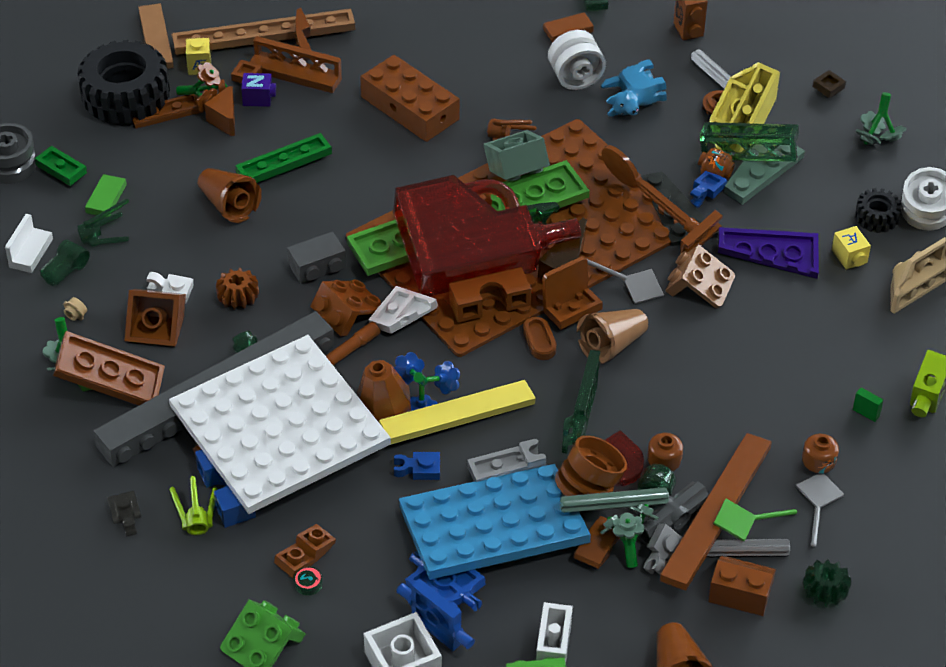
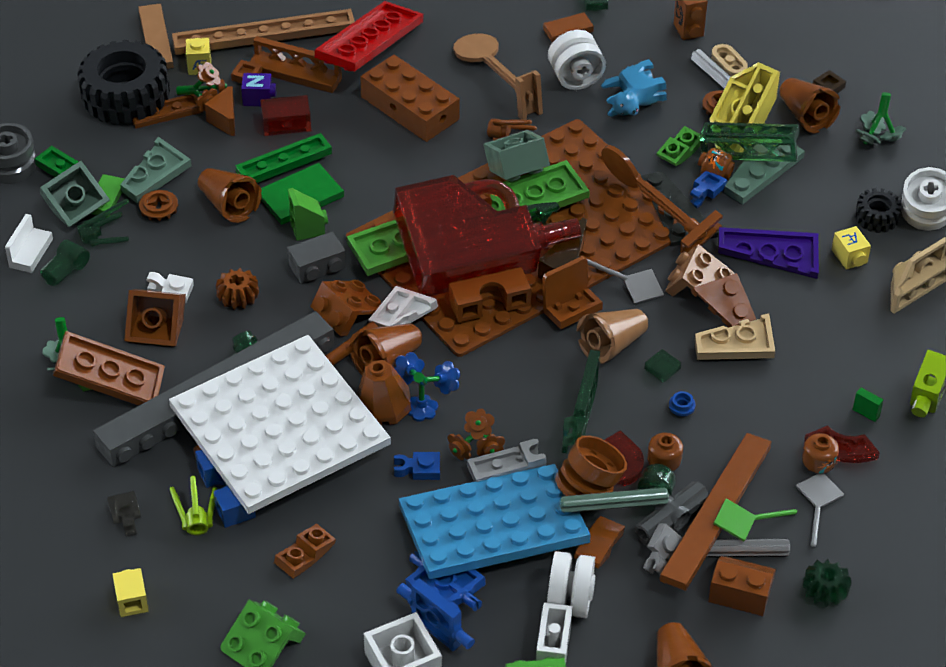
tan plate [63,297,87,321] -> none
clear green tile [294,567,323,595] -> none
dark orange slope [295,8,311,61] -> none
light yellow tile [379,380,536,445] -> none
dark orange tile [523,317,557,360] -> none
sand green plant [600,504,659,568] -> none
none -> sand green slope [40,161,110,228]
none -> light yellow brick [113,568,149,617]
none -> sand green wing [120,137,192,203]
none -> dark orange gear [139,190,179,221]
none -> clear red brick [260,95,311,136]
none -> green tile [261,163,344,225]
none -> bright green slope [288,188,328,241]
none -> red plate [314,1,424,72]
none -> dark orange cone [350,323,422,375]
none -> dark orange plant [447,408,505,460]
none -> medium nougat piece [454,34,543,120]
none -> white wheel [547,551,596,618]
none -> clear green tile [644,349,681,382]
none -> bright green slope [656,126,704,166]
none -> blue plate [669,391,696,416]
none -> dark orange wing [691,273,756,327]
none -> tan wing [694,313,775,360]
none -> tan plate [711,44,748,76]
none -> dark orange cone [779,78,841,133]
none -> clear red tile [804,425,880,463]

